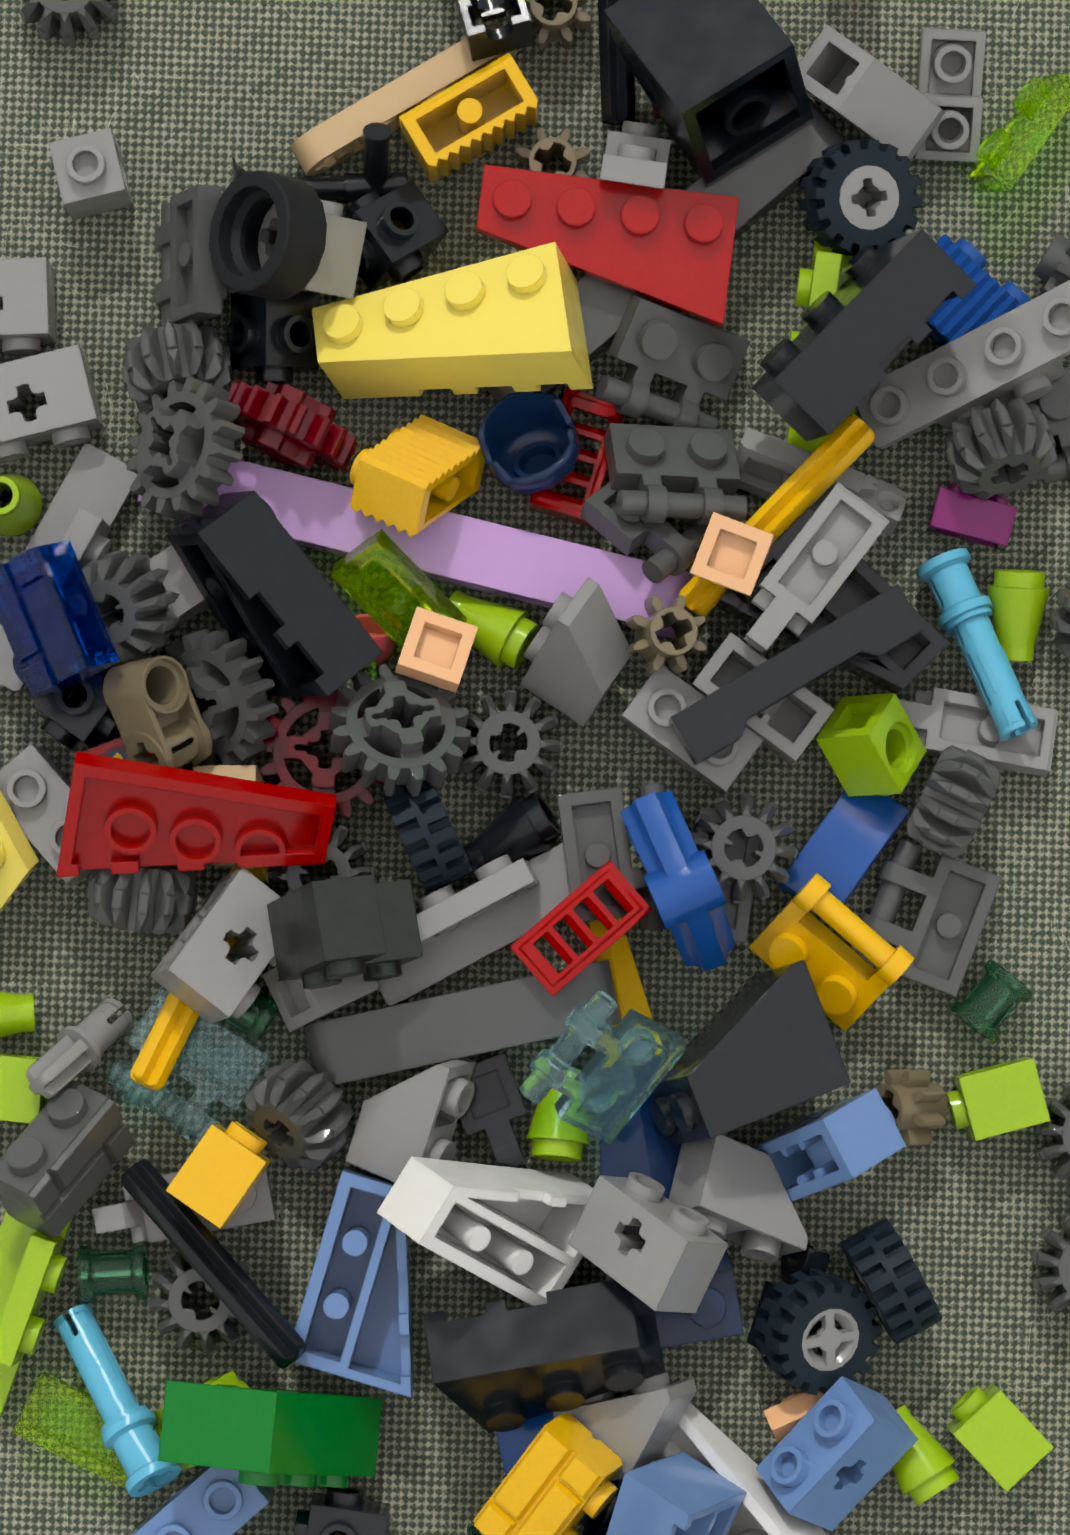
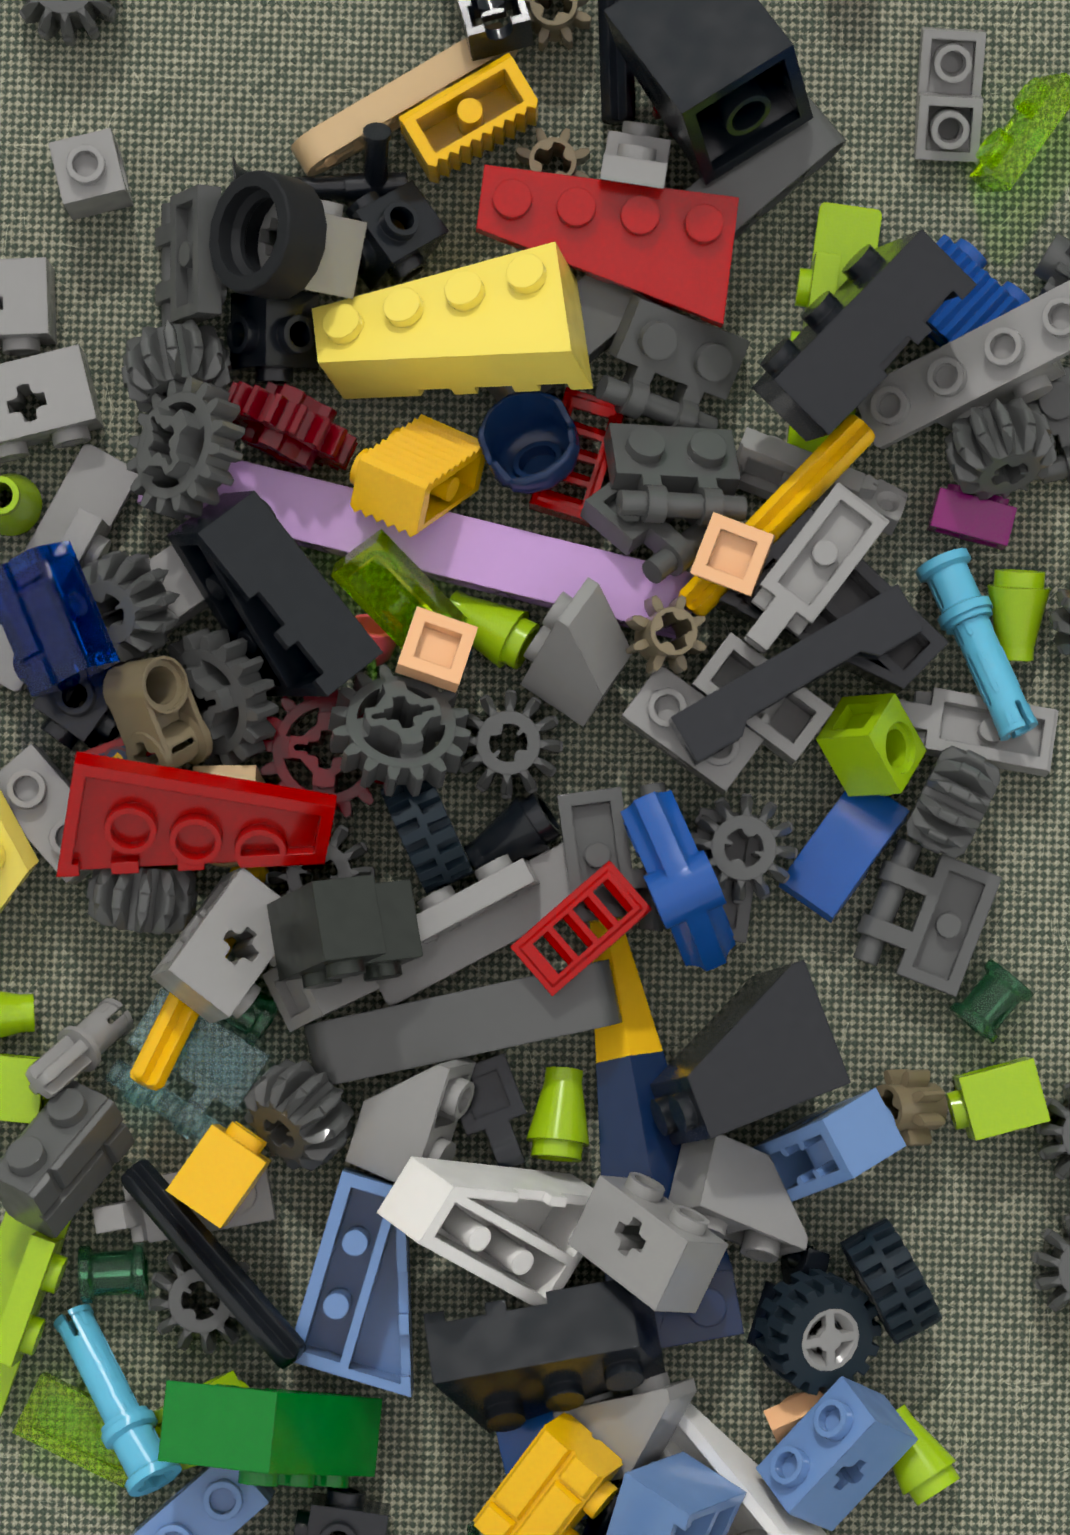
clear light blue plate [520,990,687,1144] -> none
yellow plate [748,872,915,1032] -> none
black wheel [798,140,923,256] -> none
light grey slope [799,25,945,160] -> none
lime brick [946,1383,1054,1492] -> none

